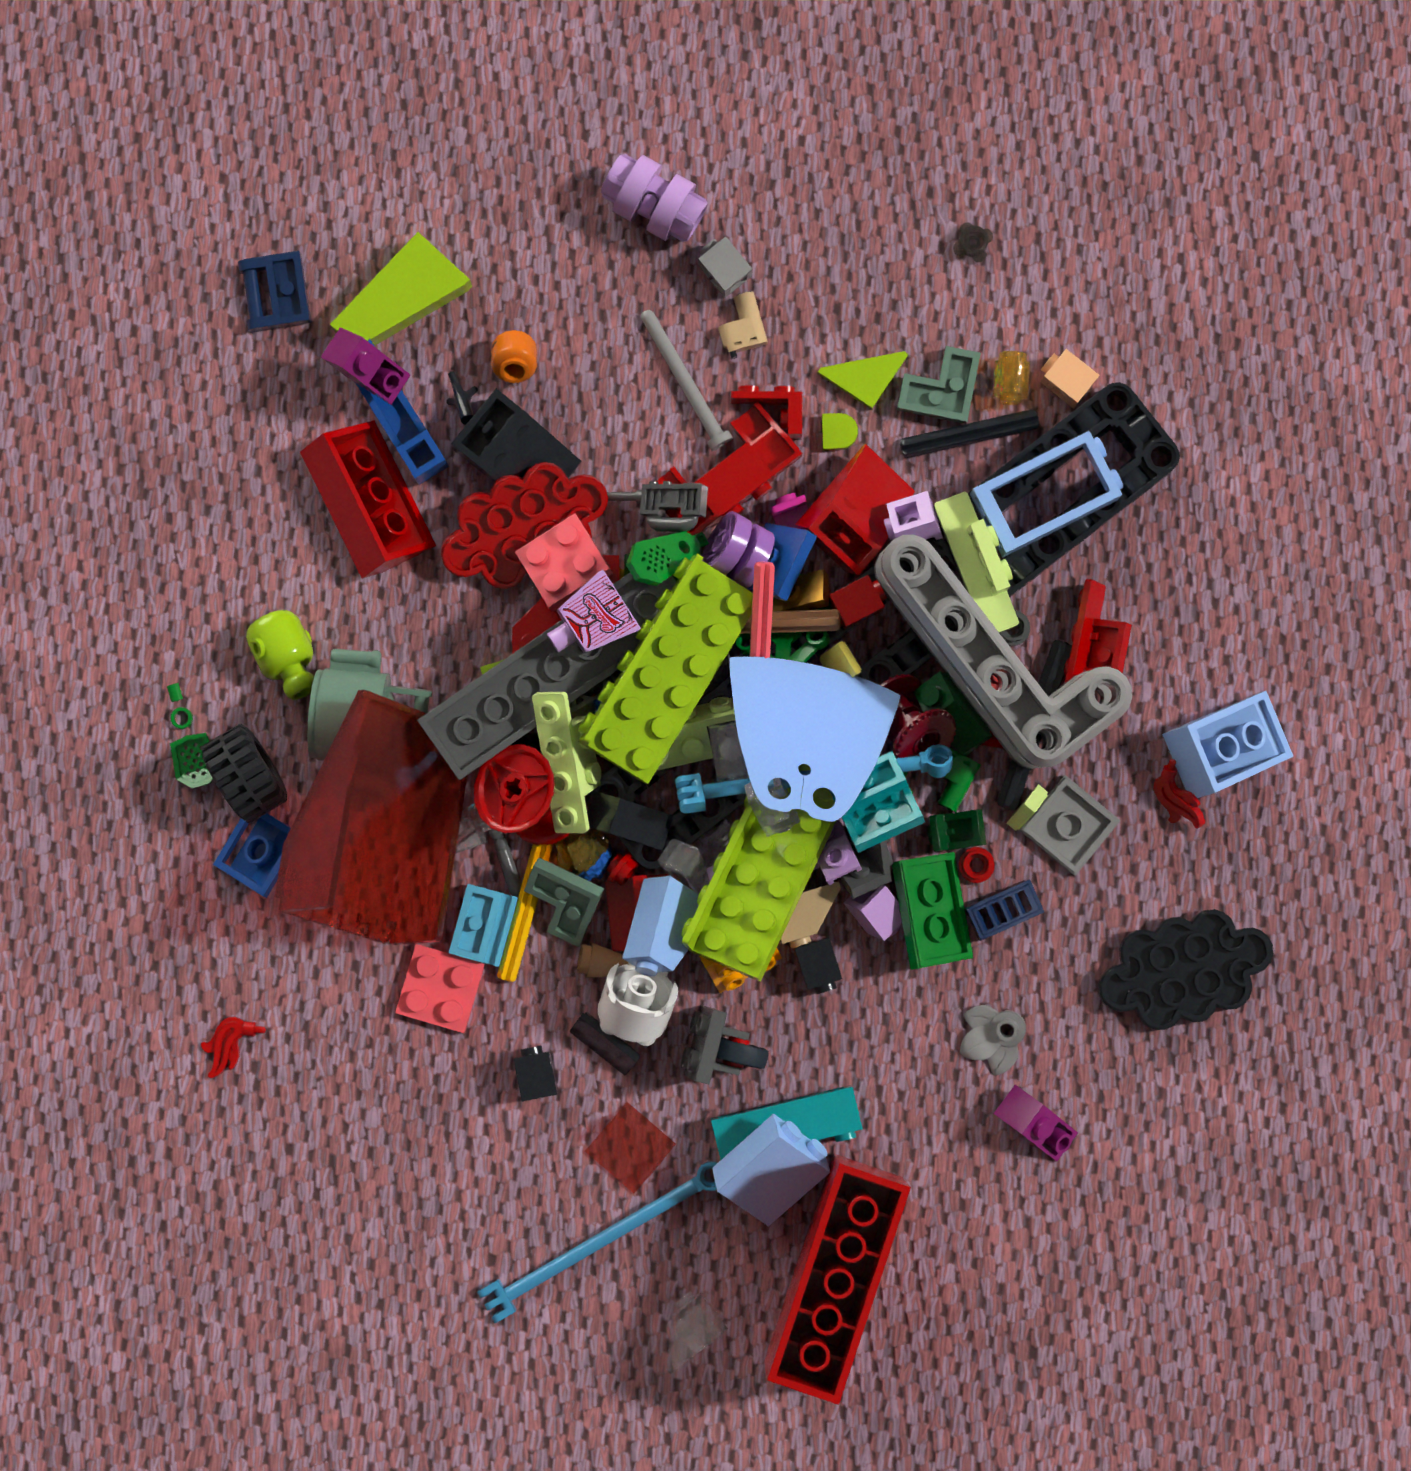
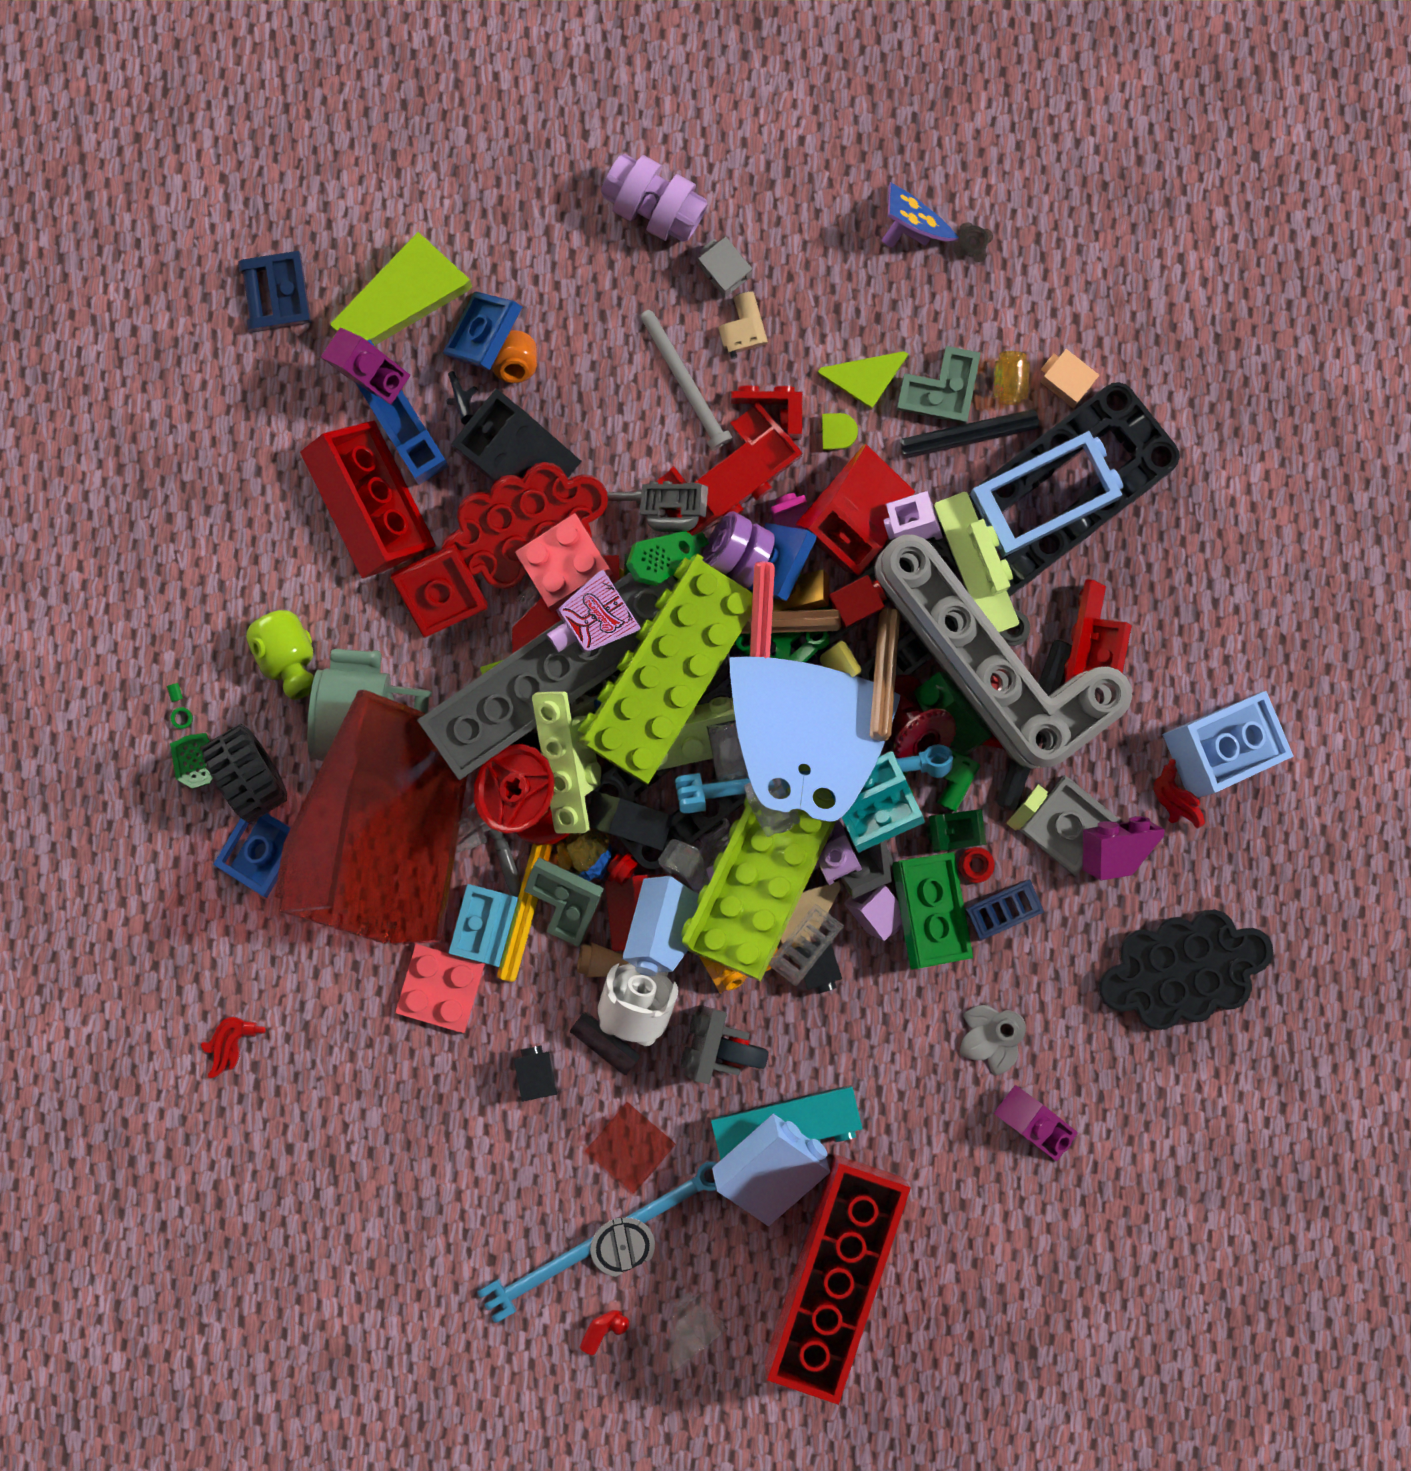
none -> red tile [390,544,488,638]
none -> blue plate [443,291,522,370]
none -> red arm [579,1310,629,1355]
none -> light grey sticker [590,1218,655,1277]
none -> clear slope [769,903,844,986]
none -> medium nougat axle [869,608,900,741]
none -> shield [882,182,959,247]
none -> magenta slope [1082,816,1164,881]

